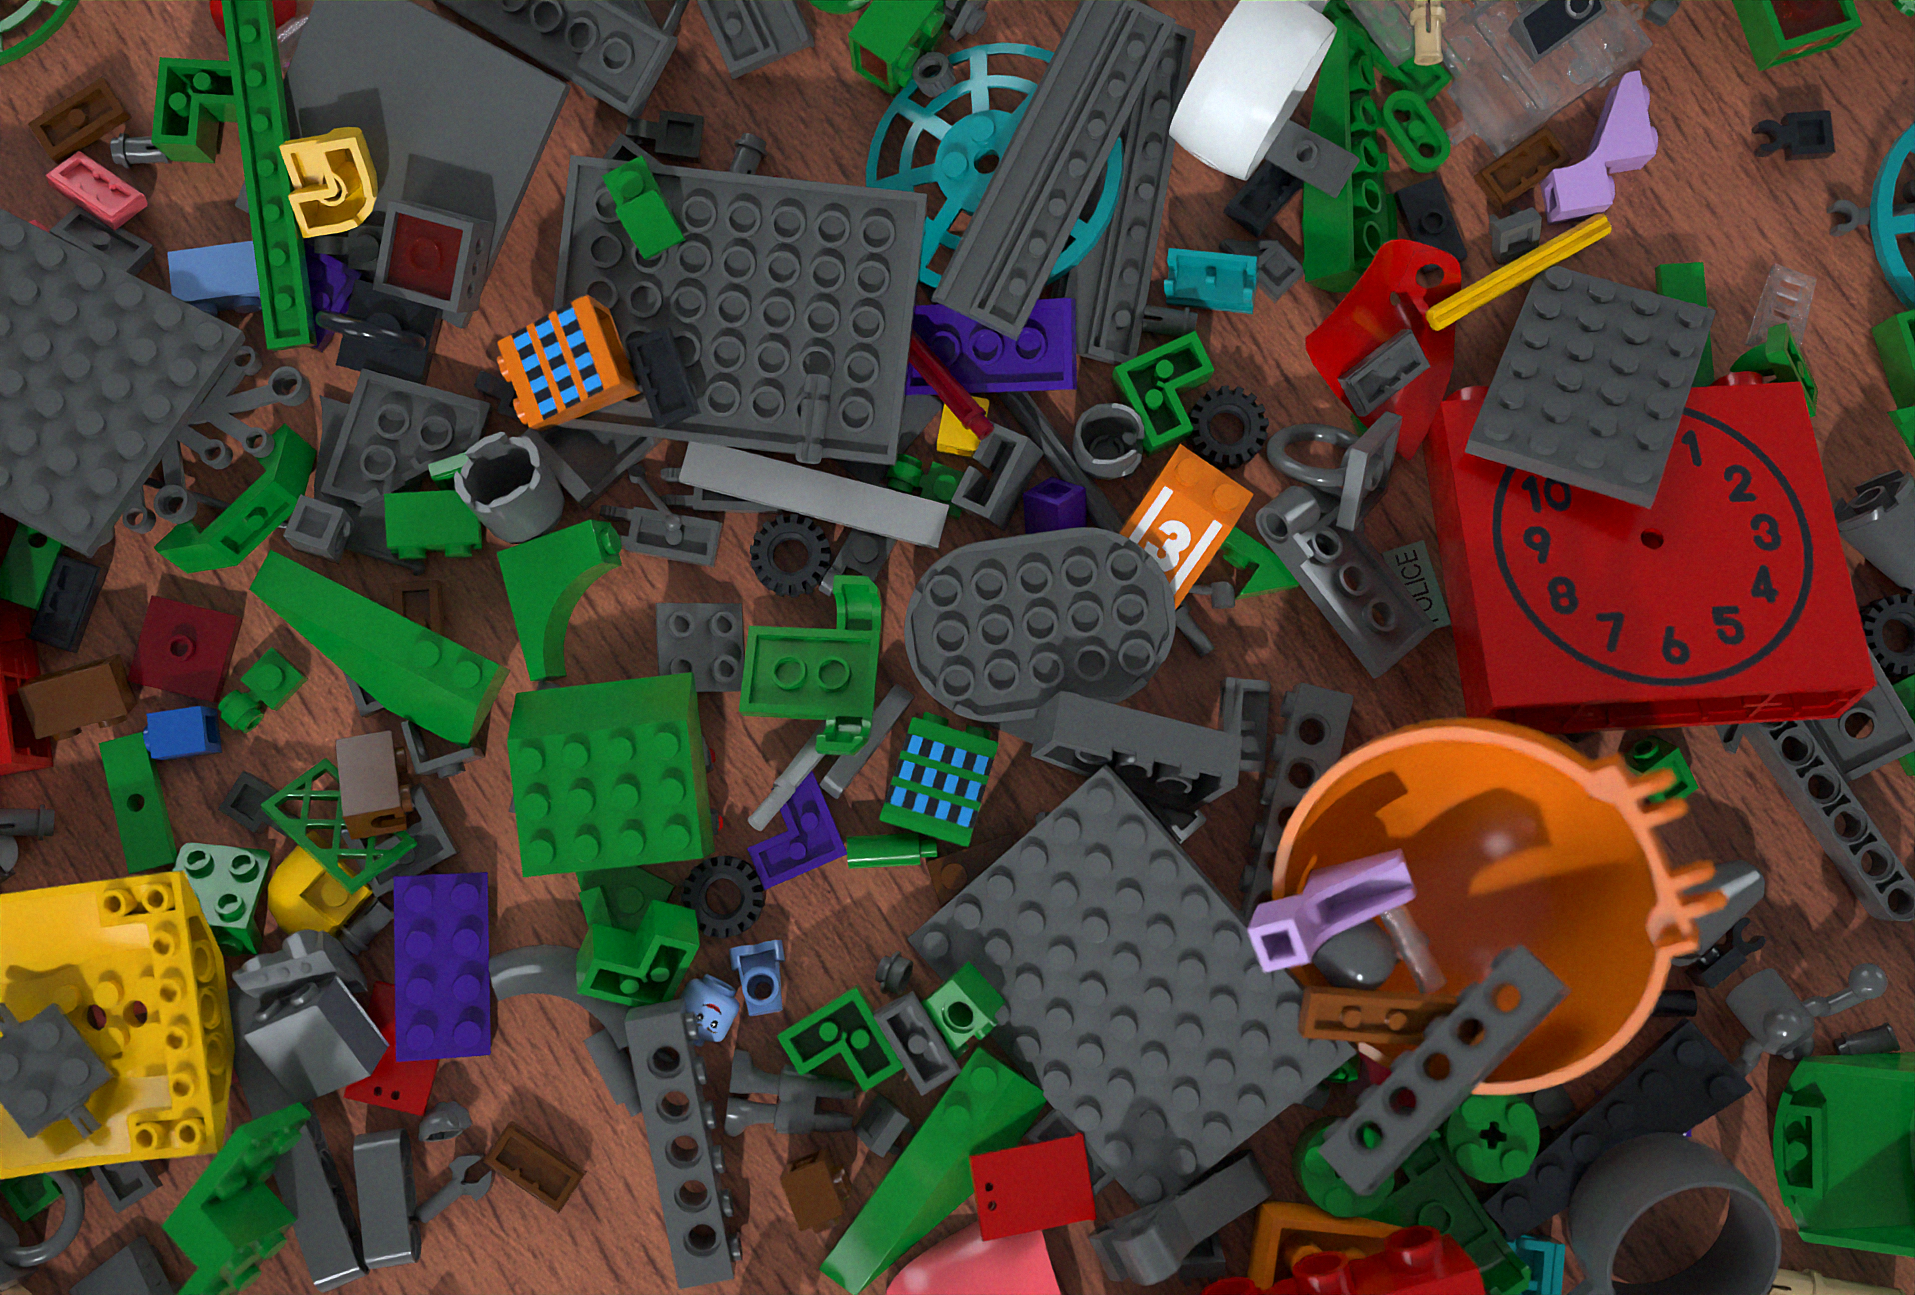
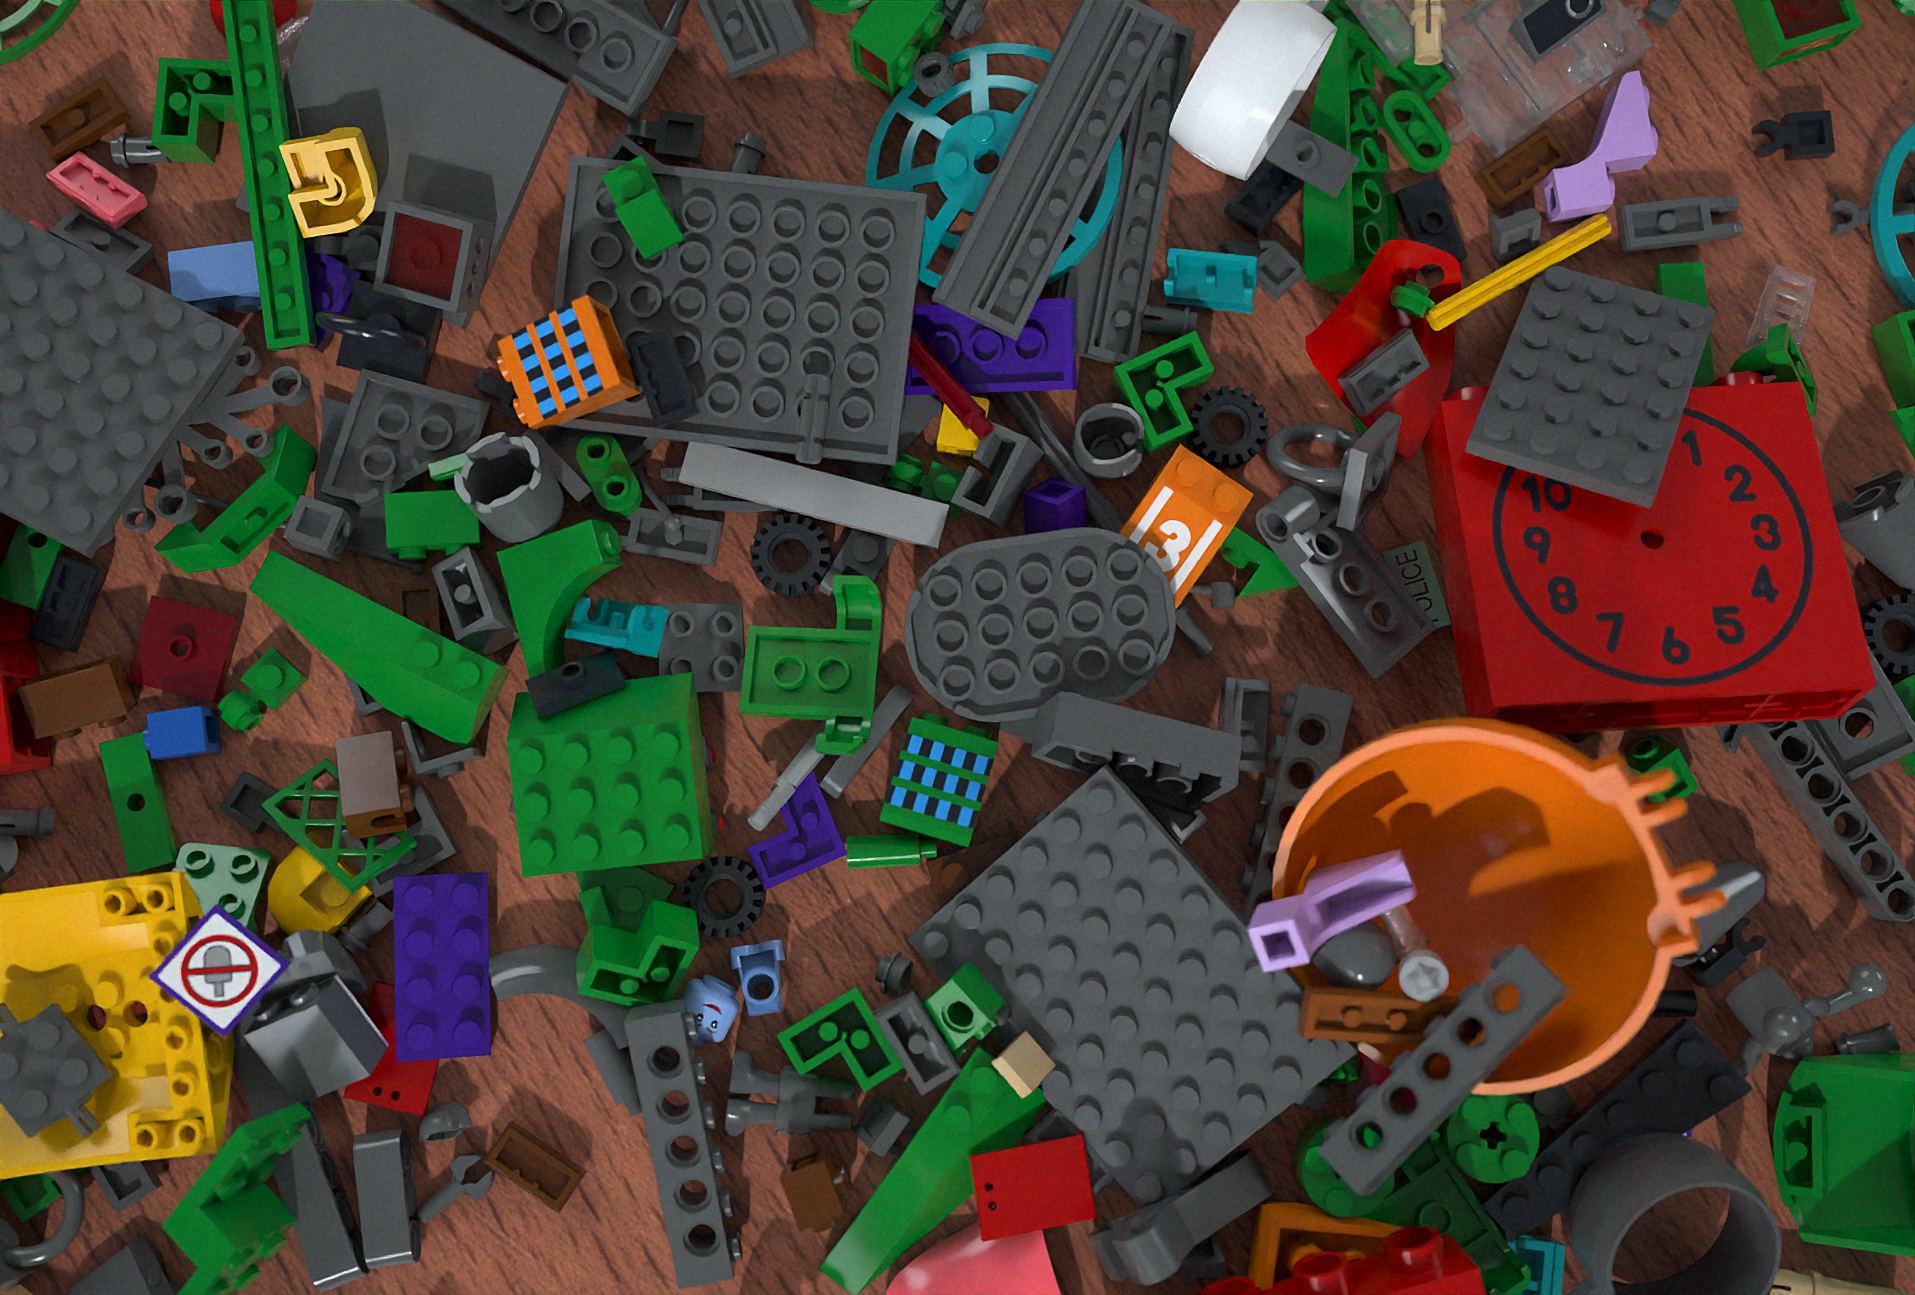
none -> piece [149,903,291,1037]
none -> dark grey slope [431,546,519,657]
none -> black plate [525,648,626,719]
none -> teal hinge [564,597,669,658]
none -> green plate [576,432,643,517]
none -> tan tile [992,1030,1056,1098]
none -> green plate [1391,281,1435,318]
none -> light grey tile [1398,950,1449,1001]
none -> dark grey hinge [1616,196,1744,253]

